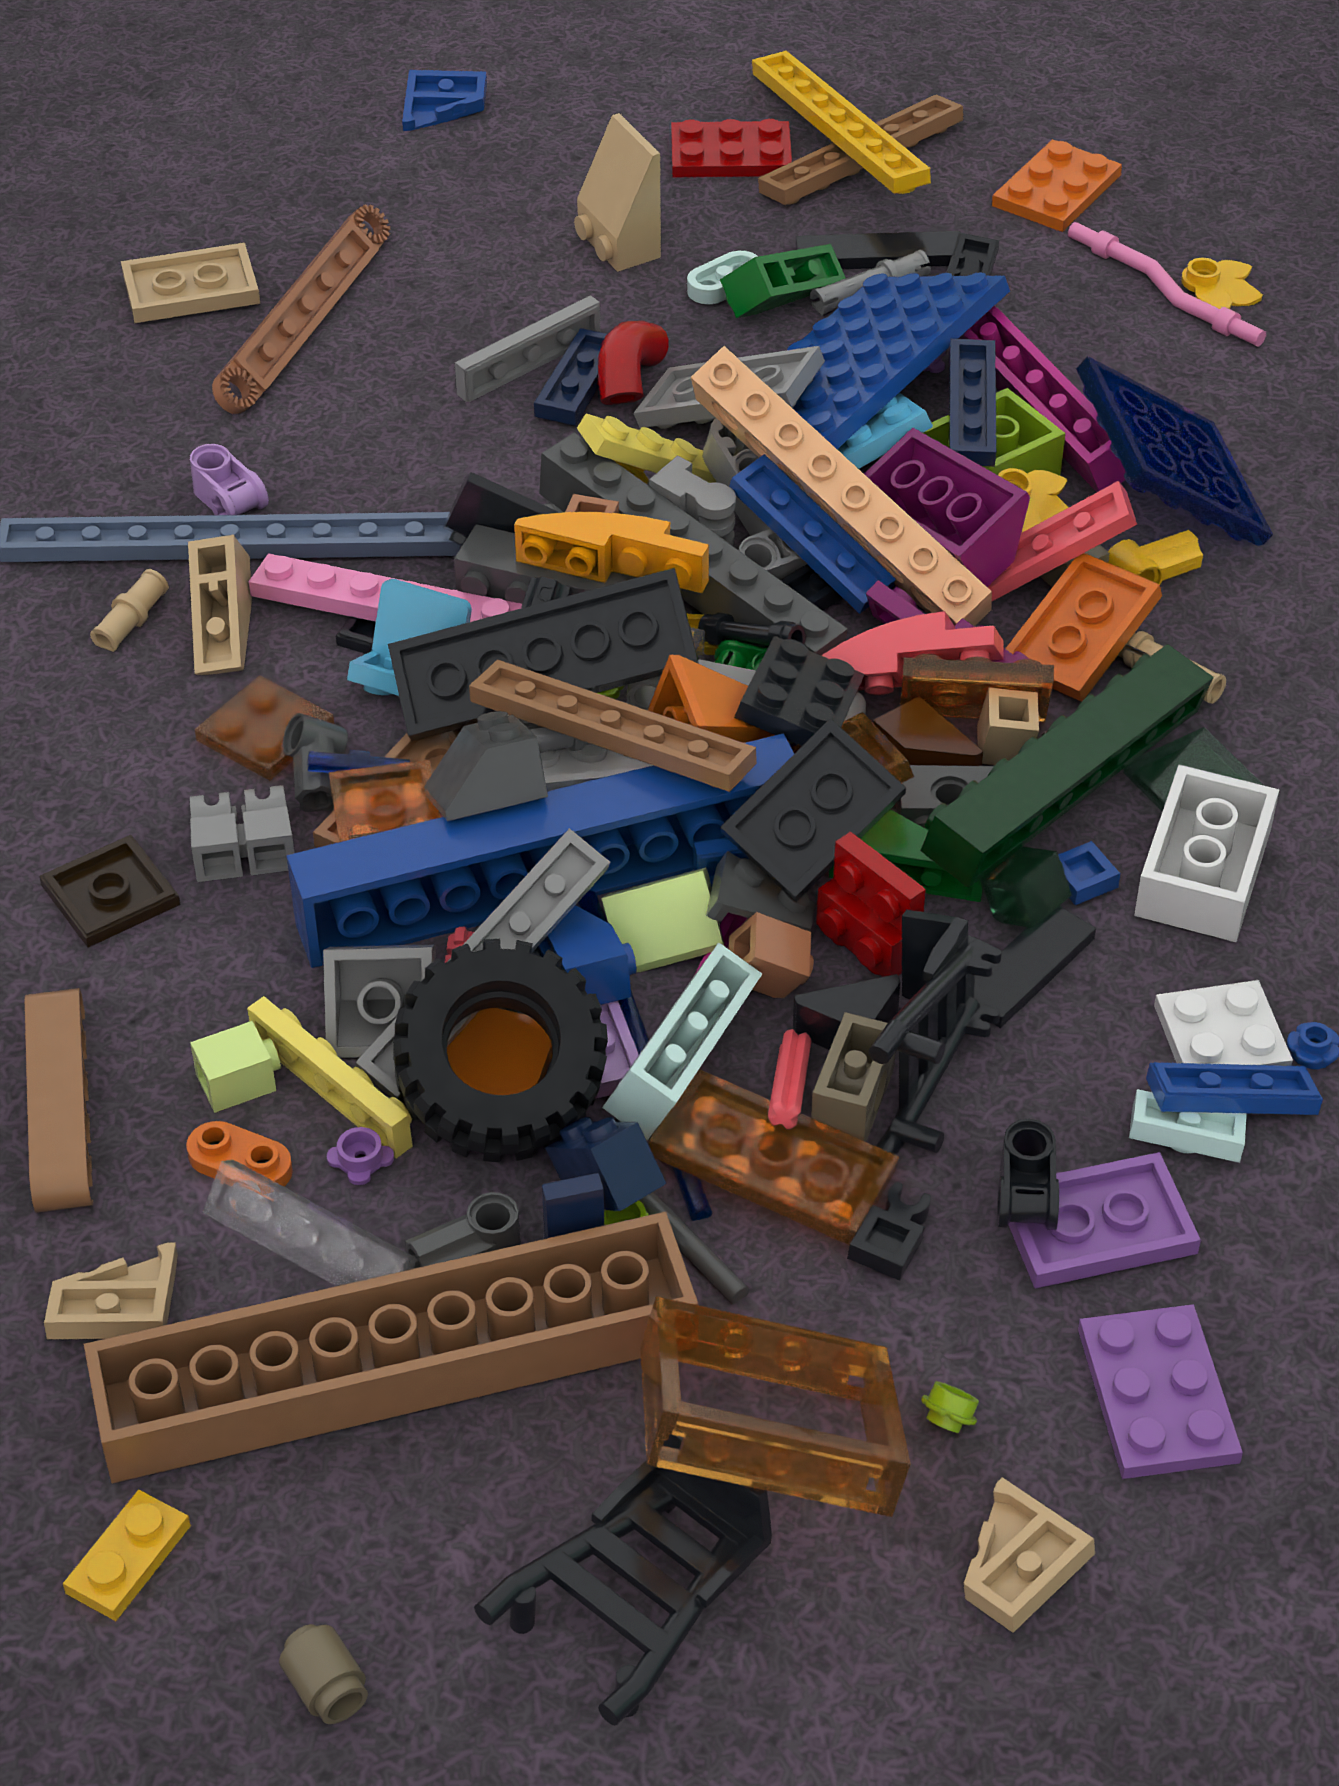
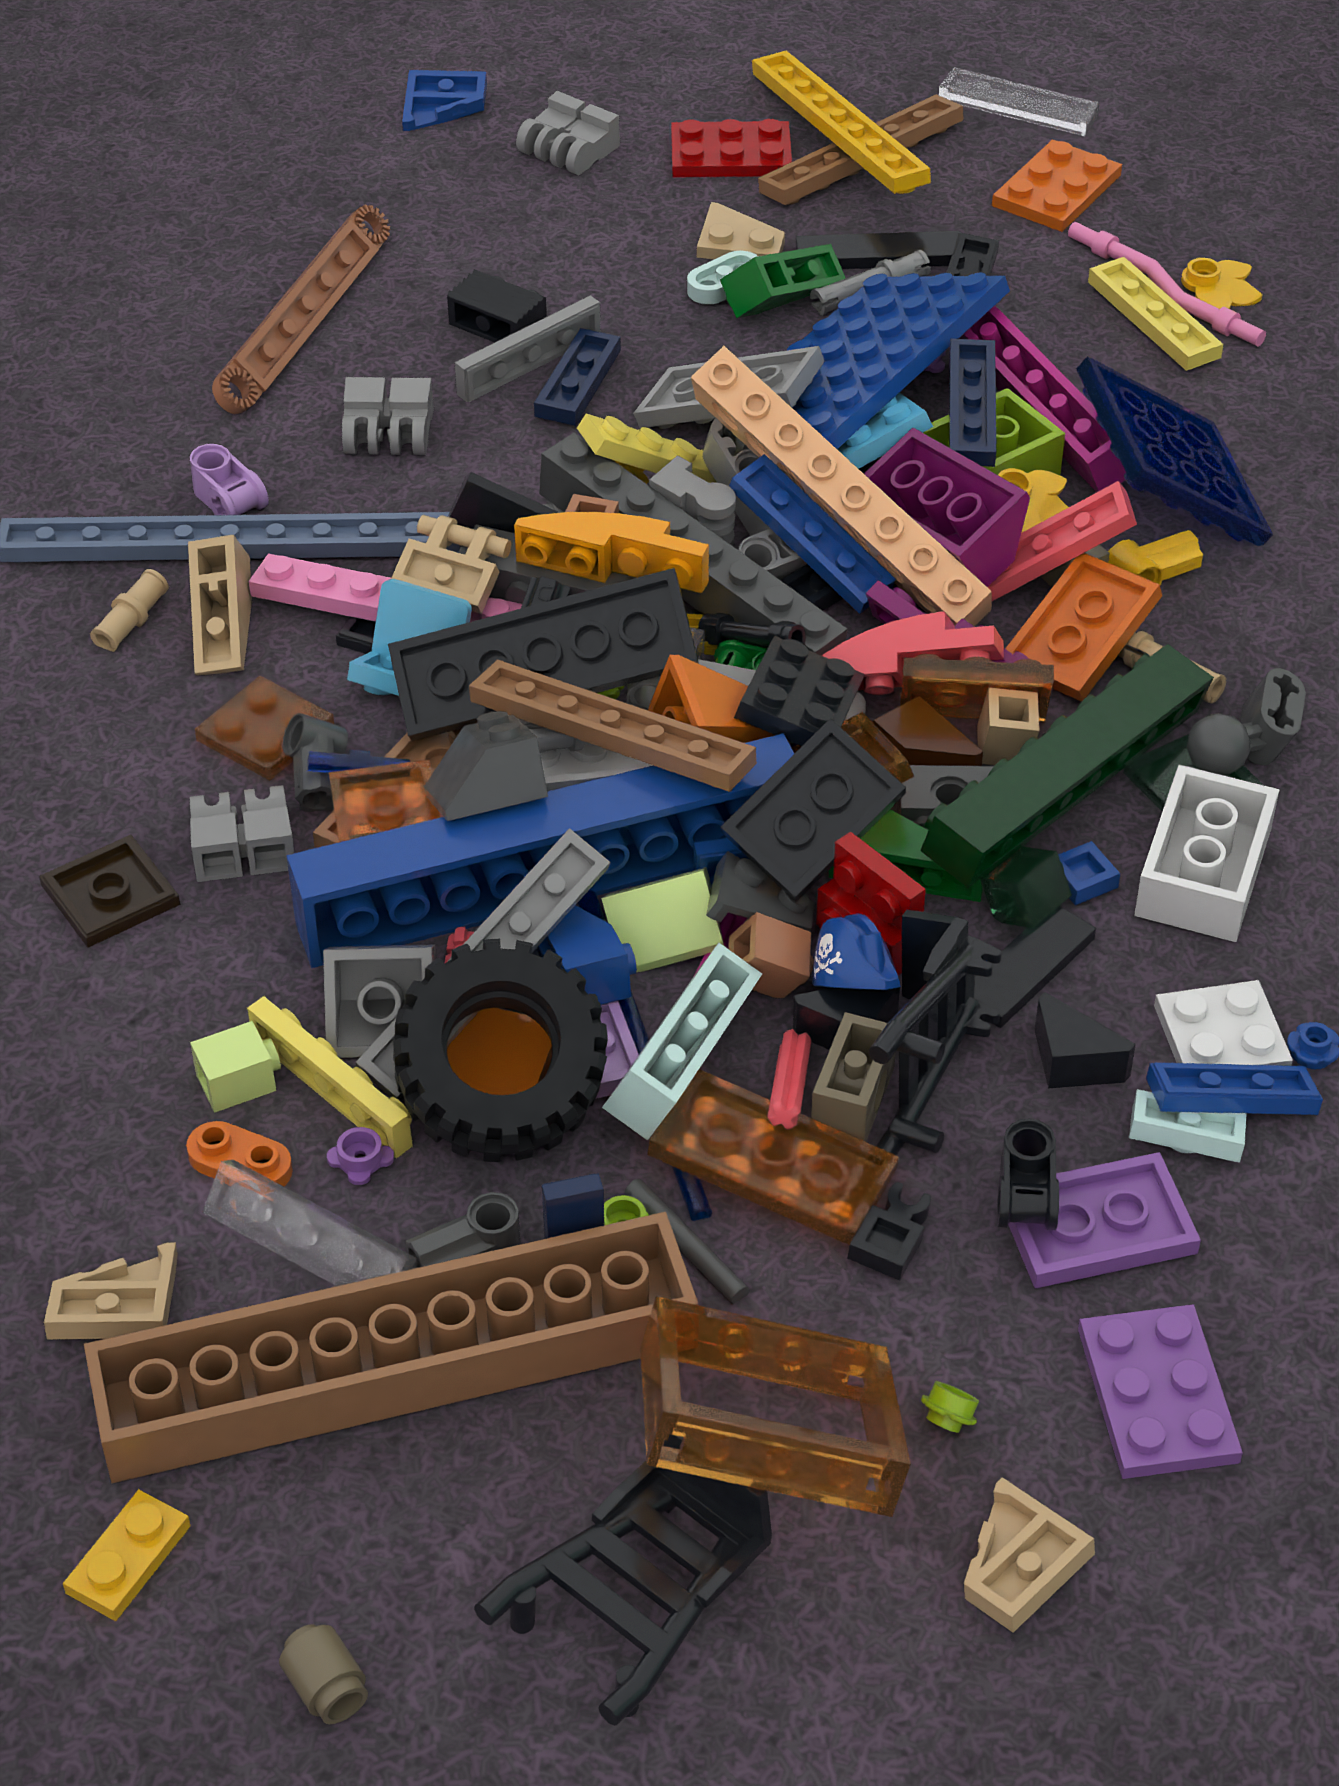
medium nougat beam [25,988,93,1213] -> none
tan plate [121,243,260,323] -> none
dark blue brick [545,1117,667,1211] -> none
tan slope [574,113,661,272] -> none
red cylinder [598,321,669,405] -> none
none -> light grey legs [342,377,434,455]
none -> tan plate [391,515,512,614]
none -> black brick [447,269,547,343]
none -> light grey legs [516,91,620,176]
none -> tan wing [697,202,785,259]
none -> blue hat [812,913,901,990]
none -> clear plate [939,67,1100,136]
none -> black slope [1035,992,1136,1089]
none -> light yellow plate [1088,257,1223,371]
none -> dark grey beam [1186,668,1306,776]

